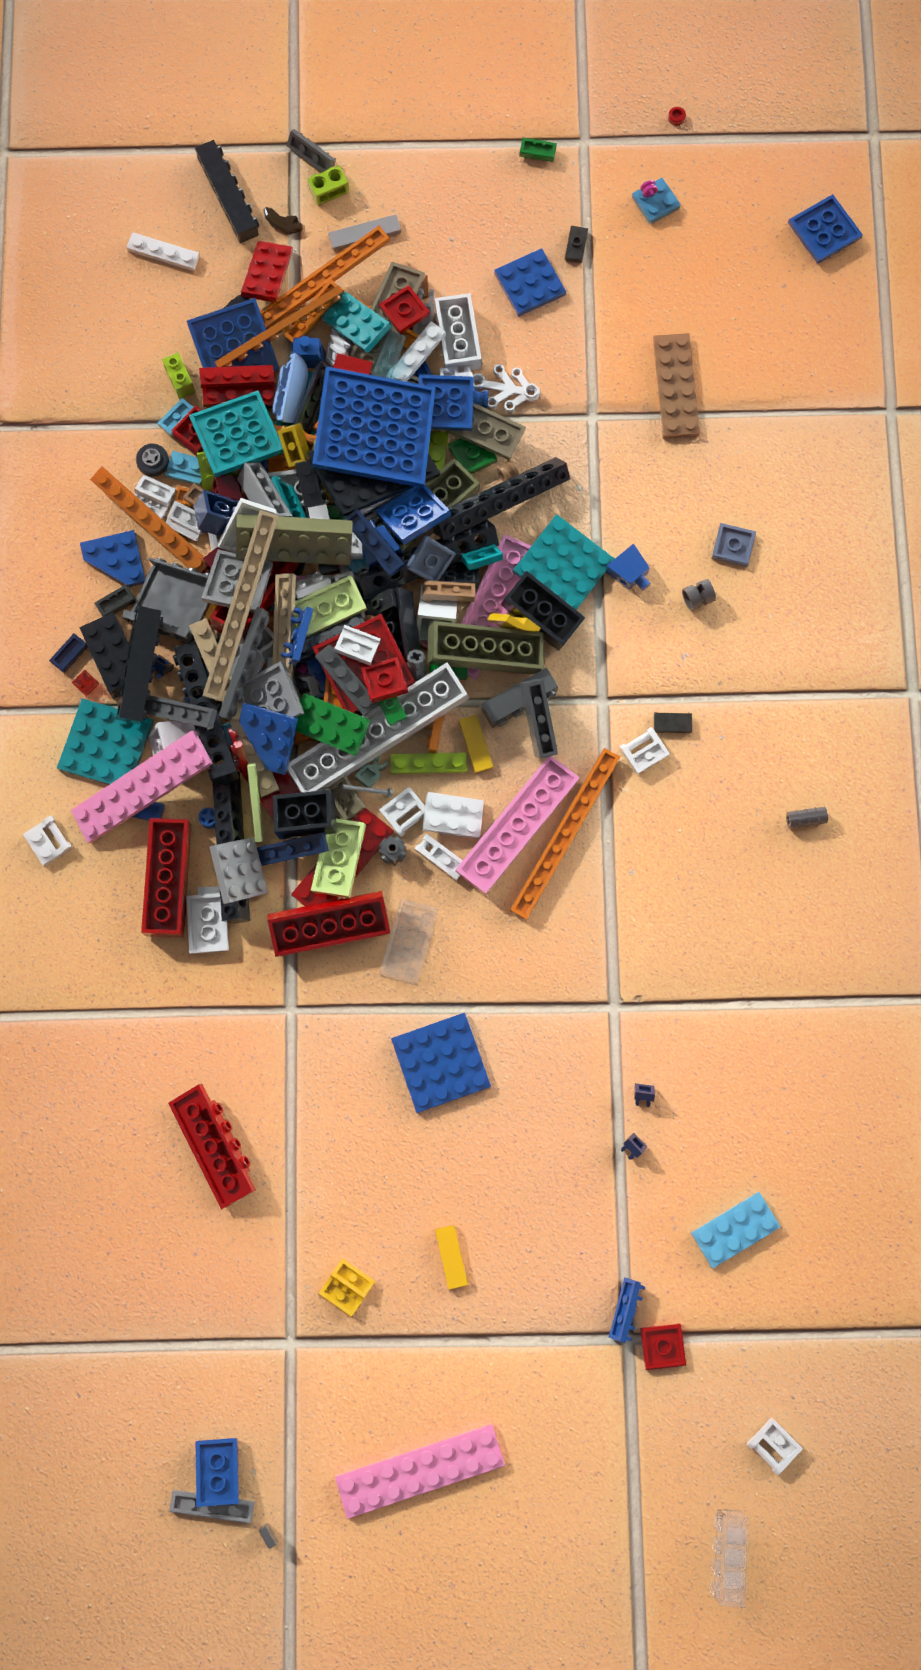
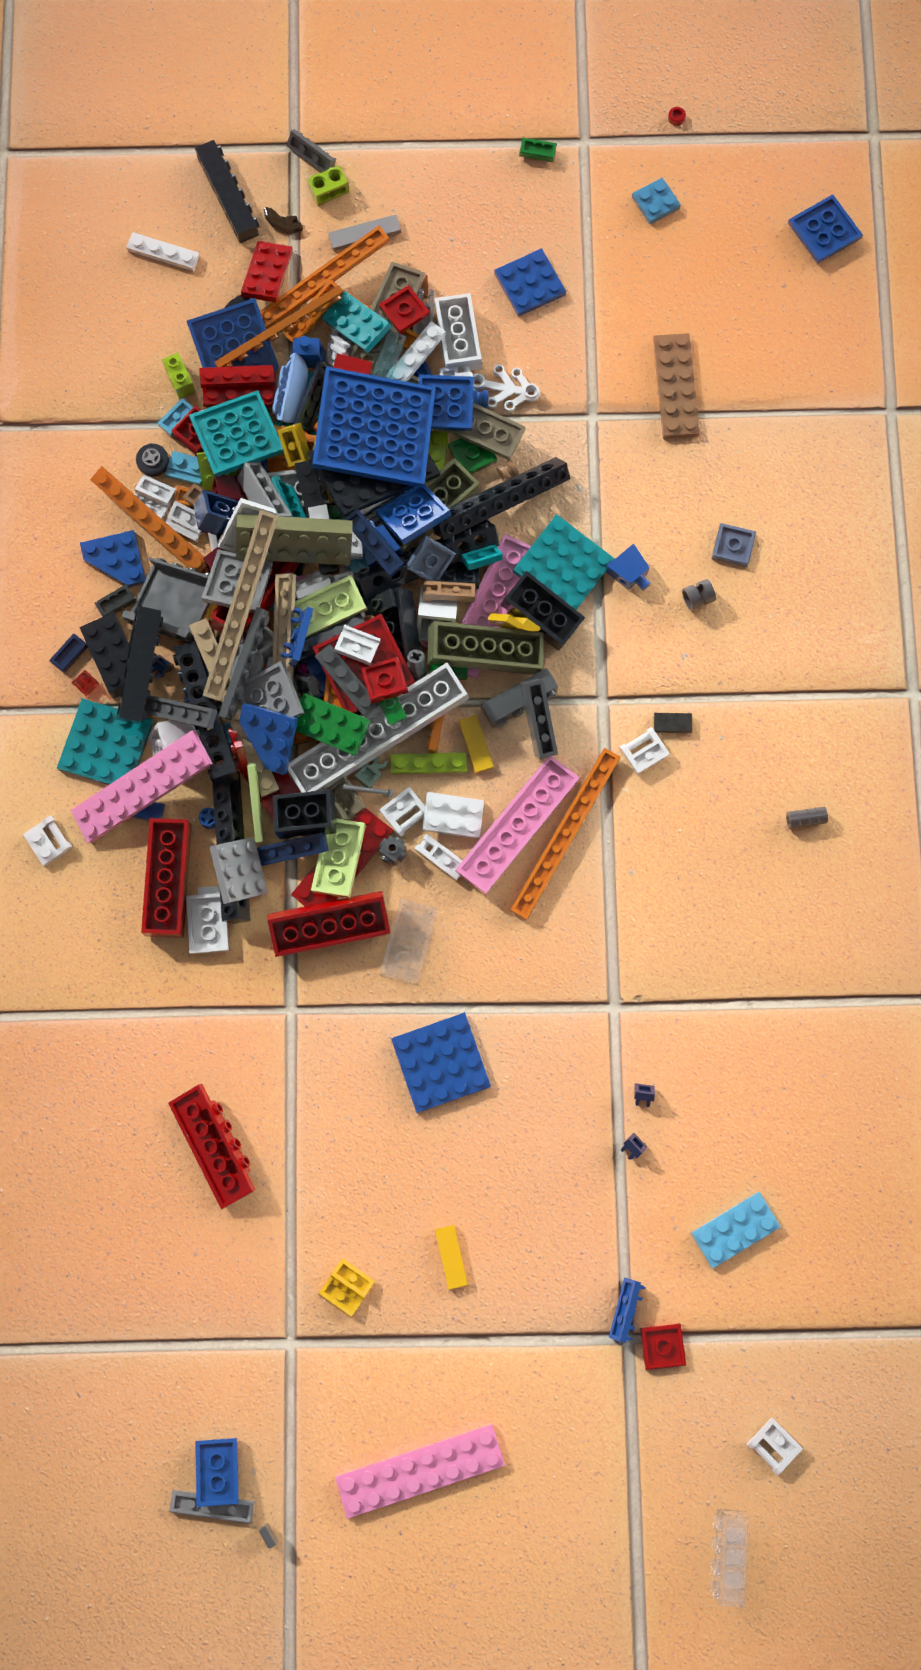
pearl dark grey plate [565,225,588,263] -> none
dark pink bush [640,180,658,198] -> none

